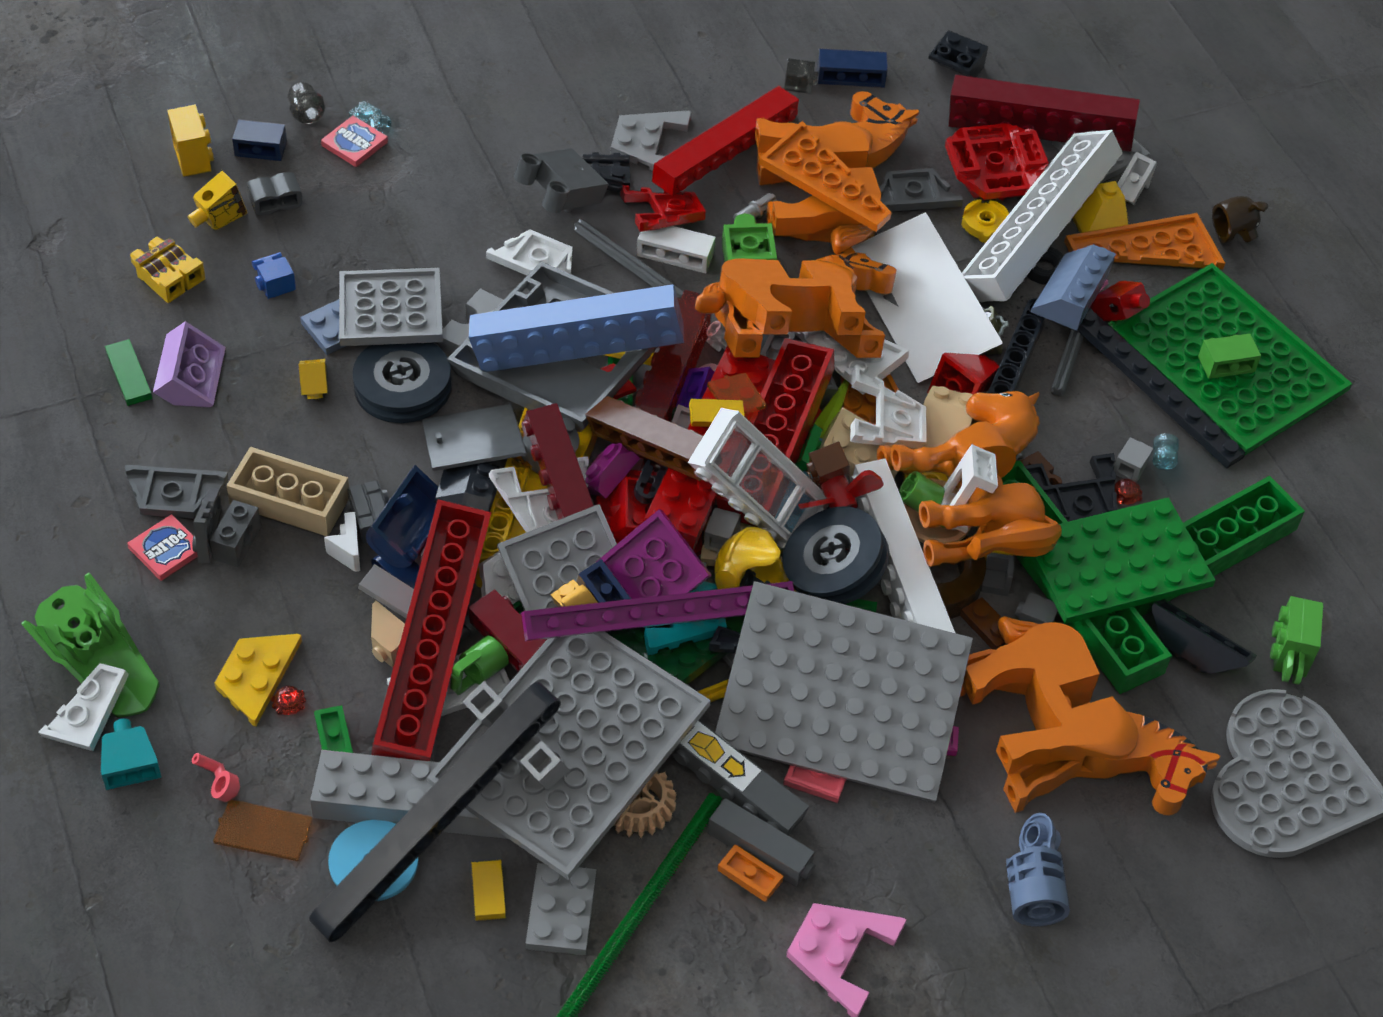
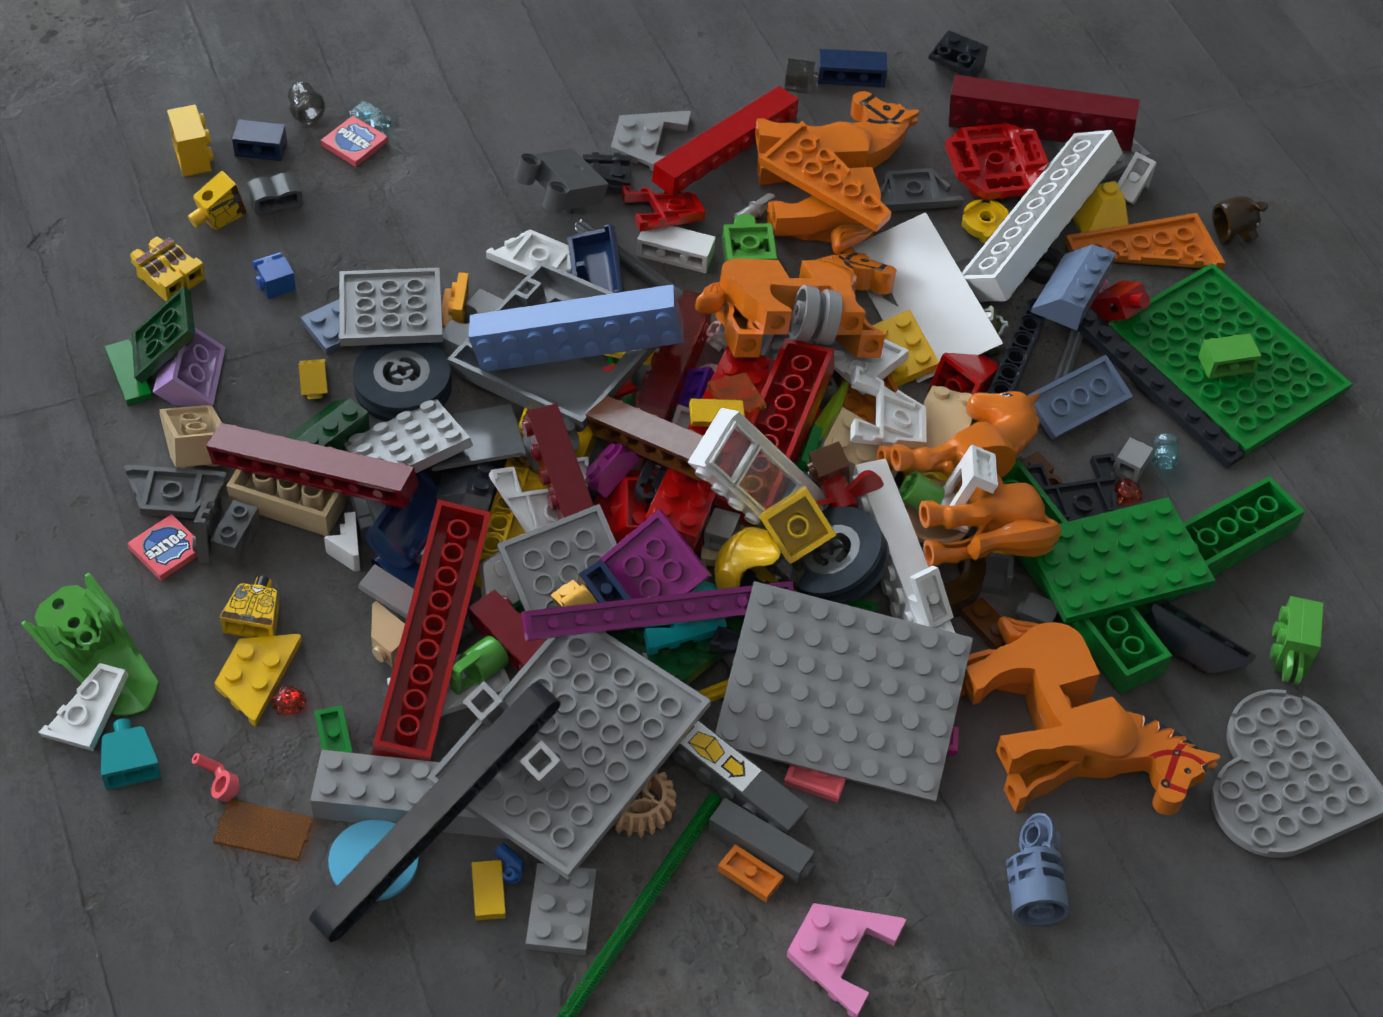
none -> dark green plate [131,286,196,383]
none -> tan slope [159,405,222,469]
none -> brick [206,423,419,509]
none -> yellow torso [220,576,280,638]
none -> dark green slope [286,398,370,451]
none -> light grey plate [344,399,473,473]
none -> light orange bracket [441,272,469,328]
none -> blue arm [494,843,523,884]
none -> dark blue container [567,224,625,293]
none -> yellow brick [759,485,836,565]
none -> clear smoke tile [765,556,806,586]
none -> light grey wheel [790,285,842,347]
none -> yellow plate [872,309,939,387]
none -> white slope [907,566,954,628]
none -> sand blue plate [1027,355,1133,441]

